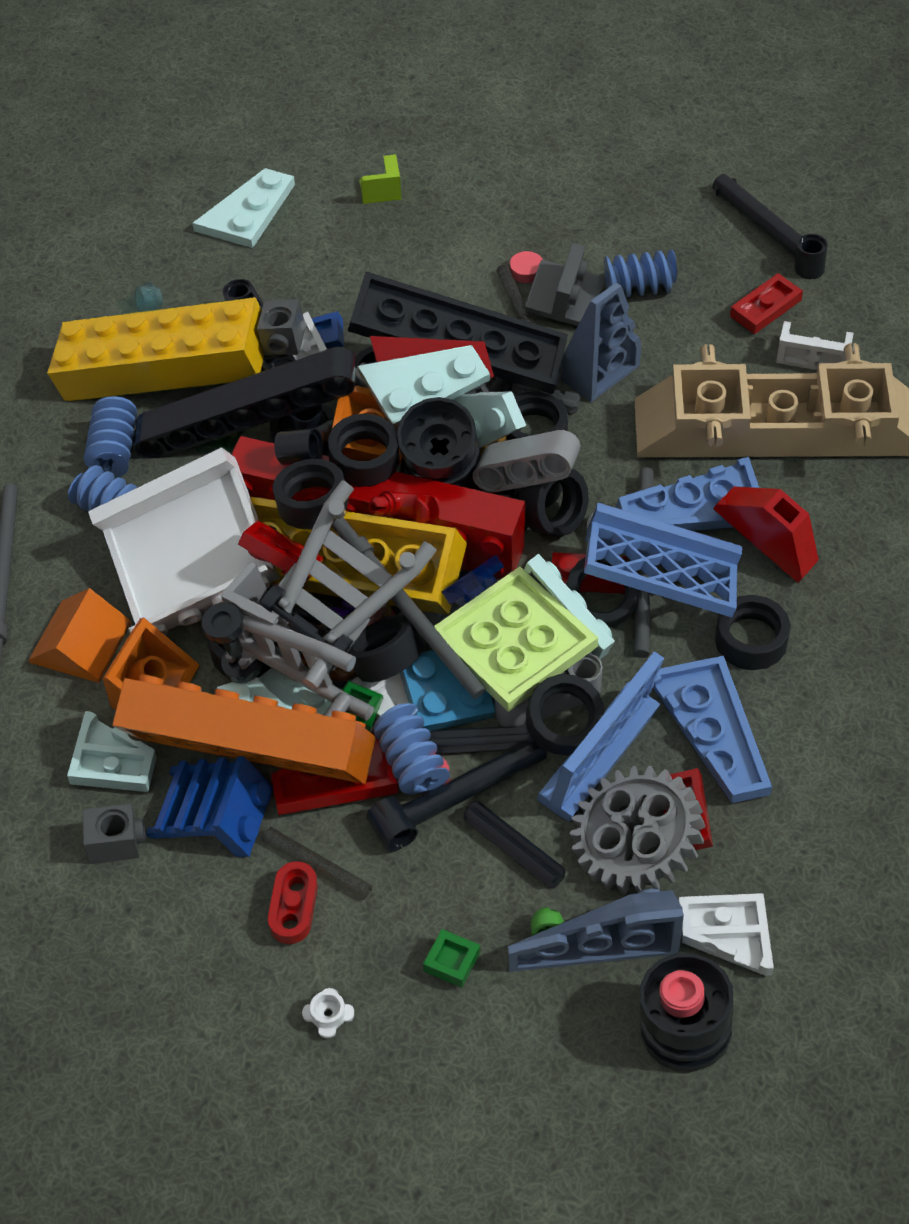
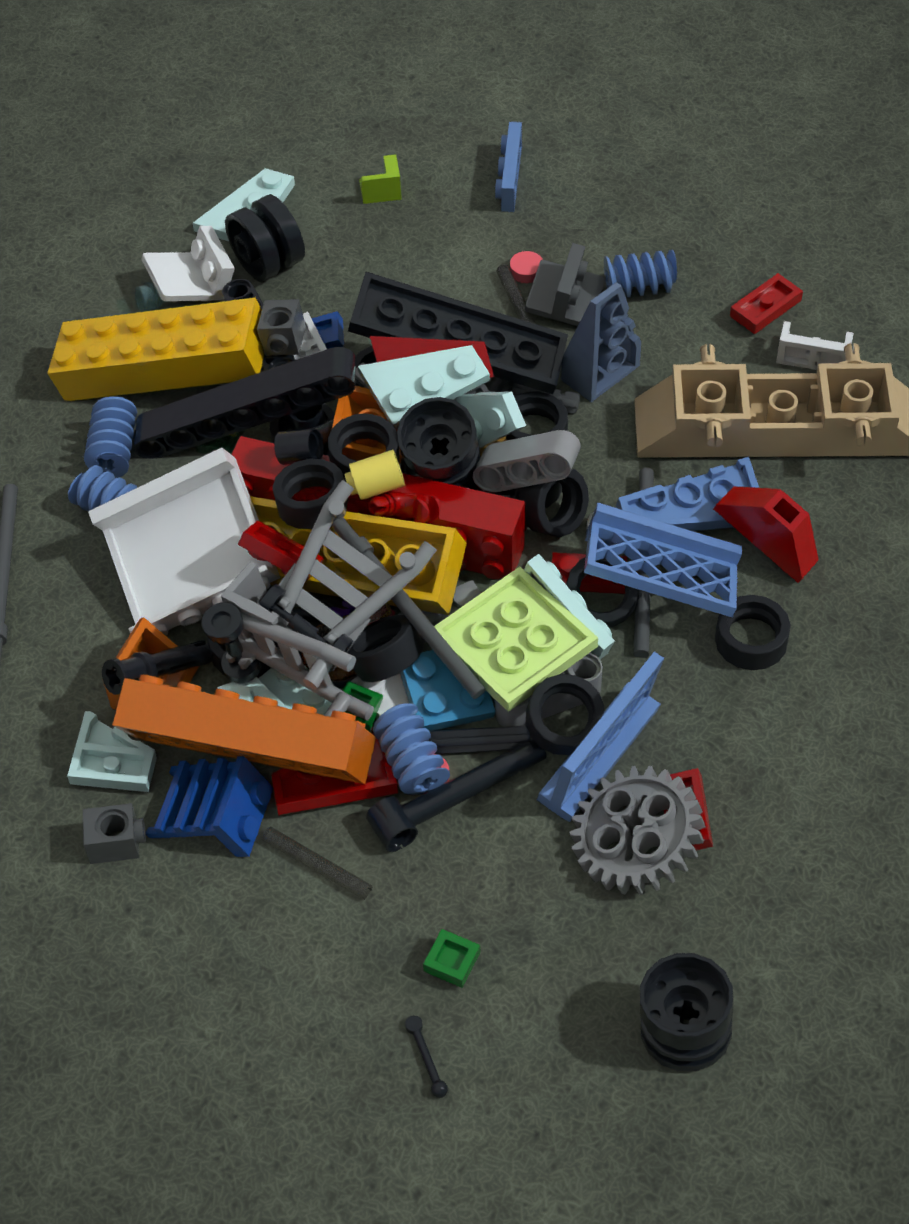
orange slope [29,588,131,683] -> none
red plate [268,861,318,944] -> none
white plate [302,988,354,1038] -> none
clear blue plate [442,555,504,605] -> none
black axle [464,801,566,888] -> none
sand blue wedge [508,889,684,972] -> none
bright green hinge [531,907,564,936] -> none
medium blue wing [653,656,772,803] -> none
coral tile [660,970,704,1018] -> none
white wing [678,893,774,976] -> none
black piece [713,174,828,279] -> none
none -> black pin [102,640,213,695]
none -> white bracket [142,226,235,302]
none -> black wheel [225,194,305,282]
none -> light yellow brick [344,449,406,500]
none -> black hinge [405,1015,448,1098]
none -> medium blue plate [495,122,522,212]

